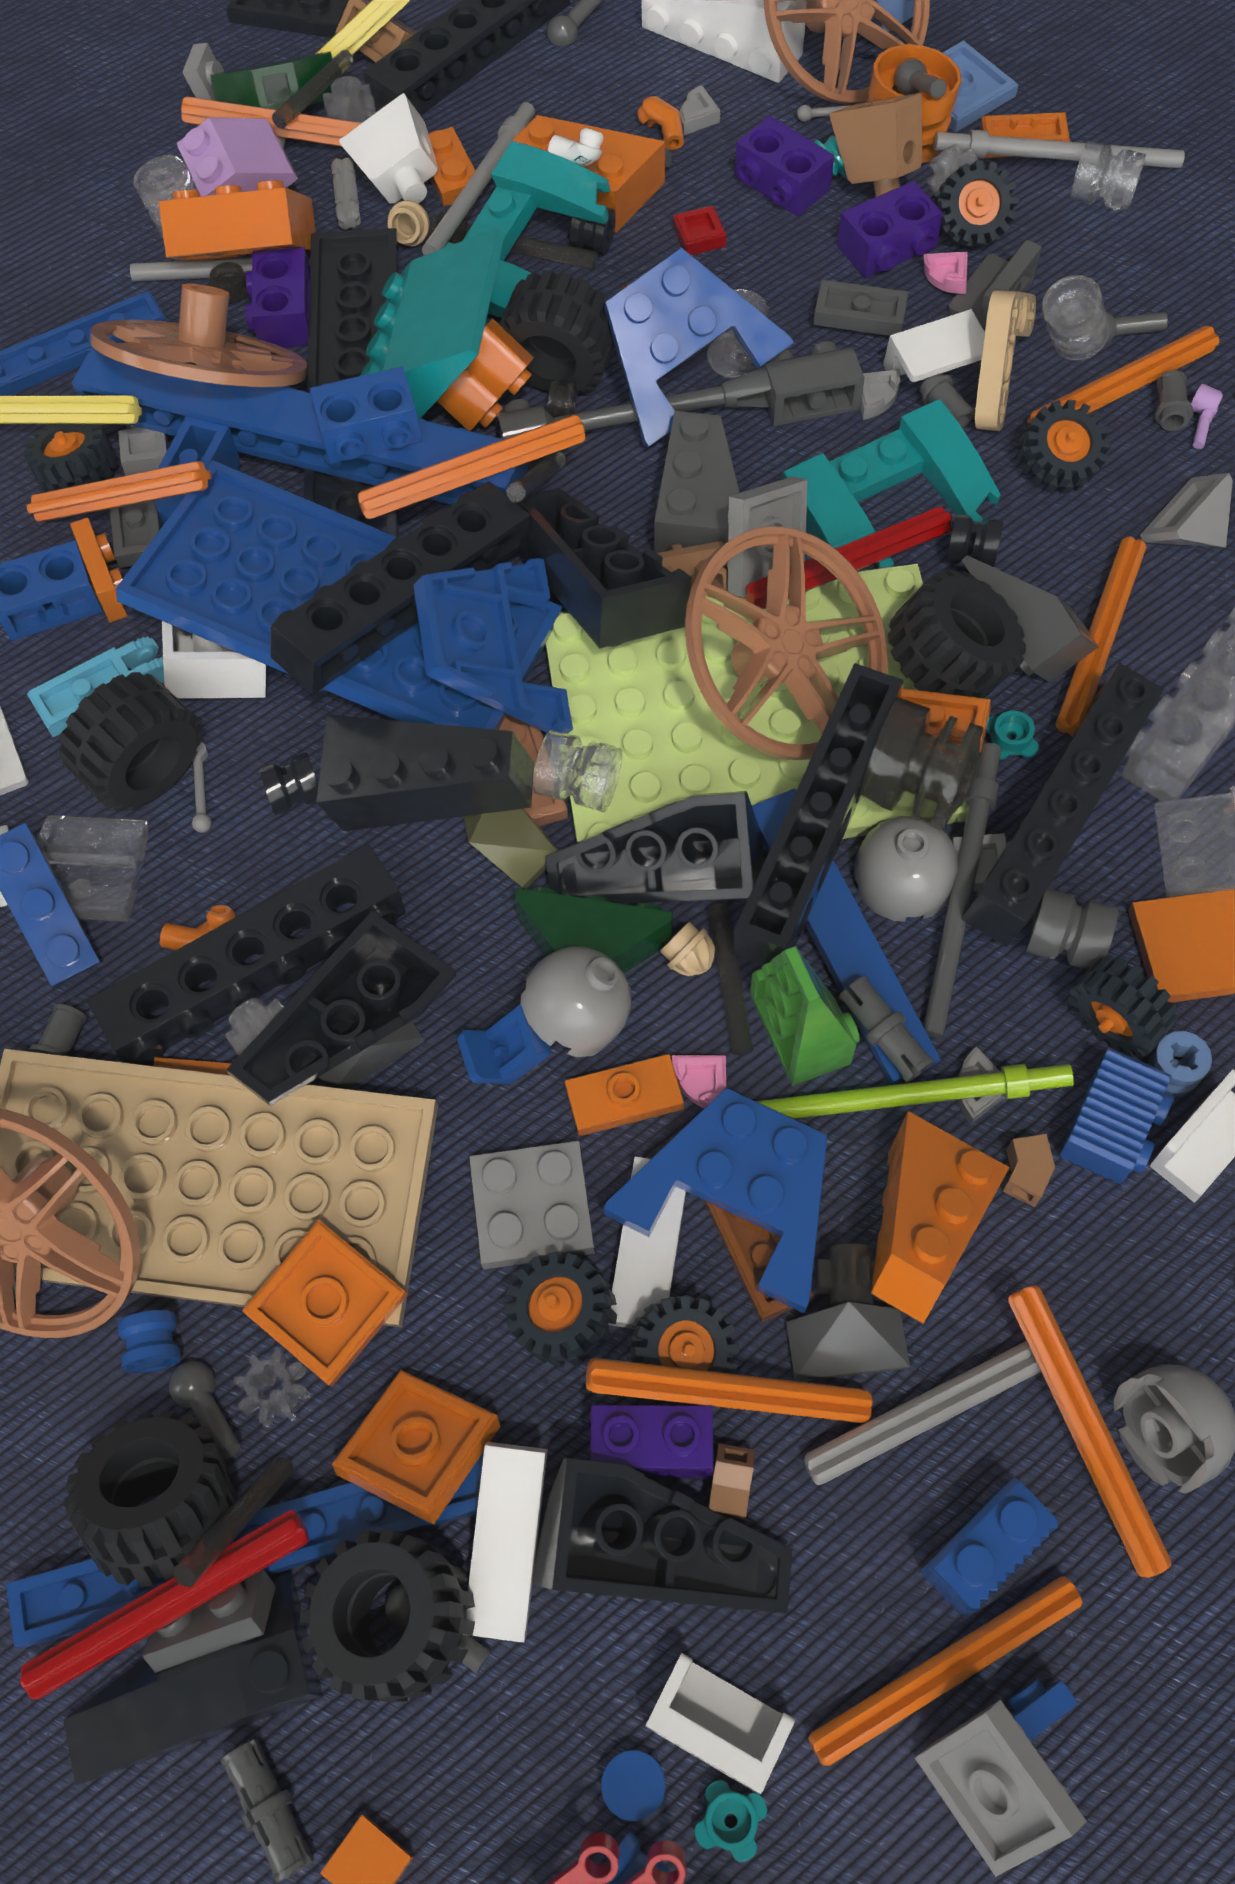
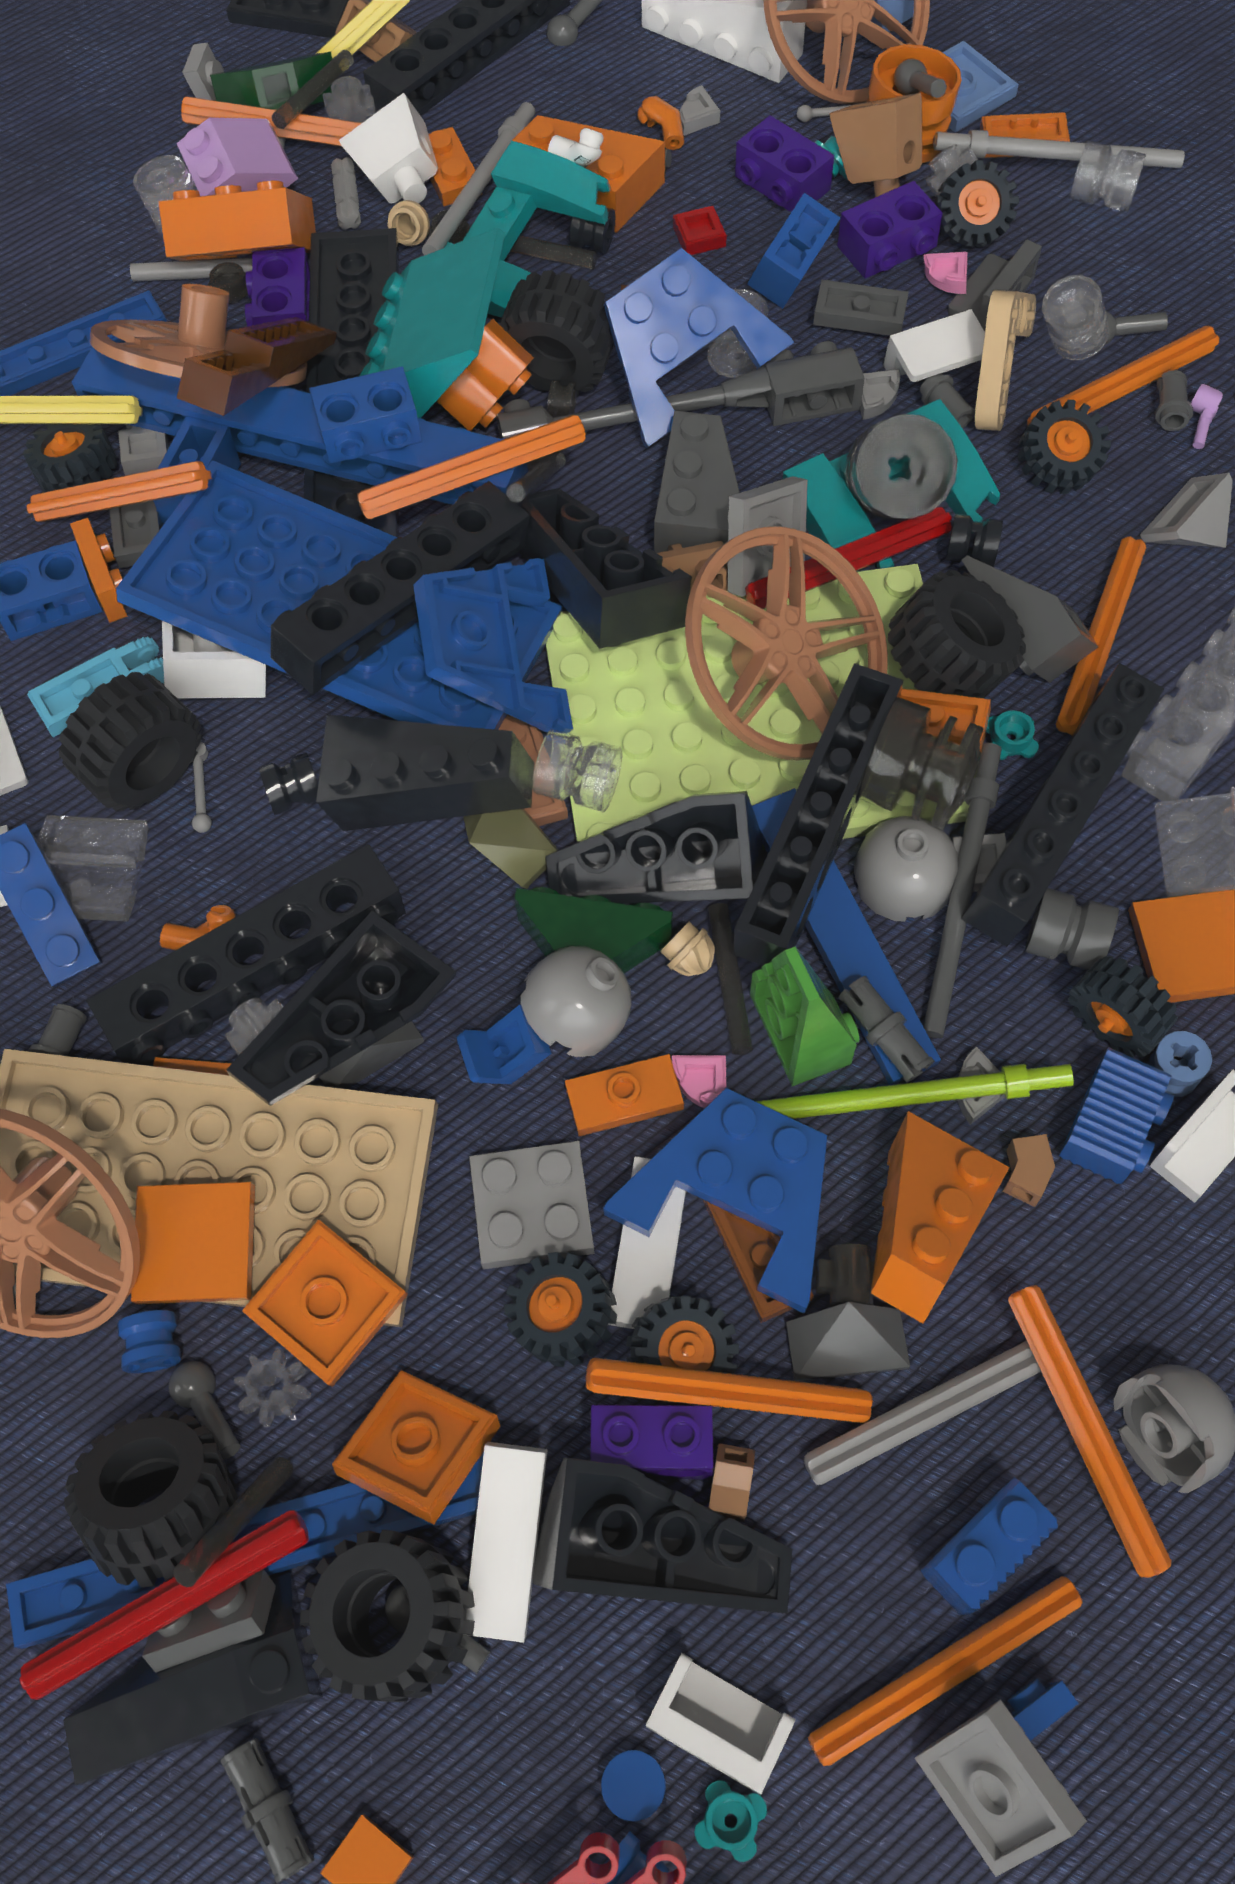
none -> orange tile [131,1182,255,1304]
none -> reddish brown slope [177,317,337,416]
none -> blue brick [747,192,840,309]
none -> clear smoke wheel [845,414,958,520]

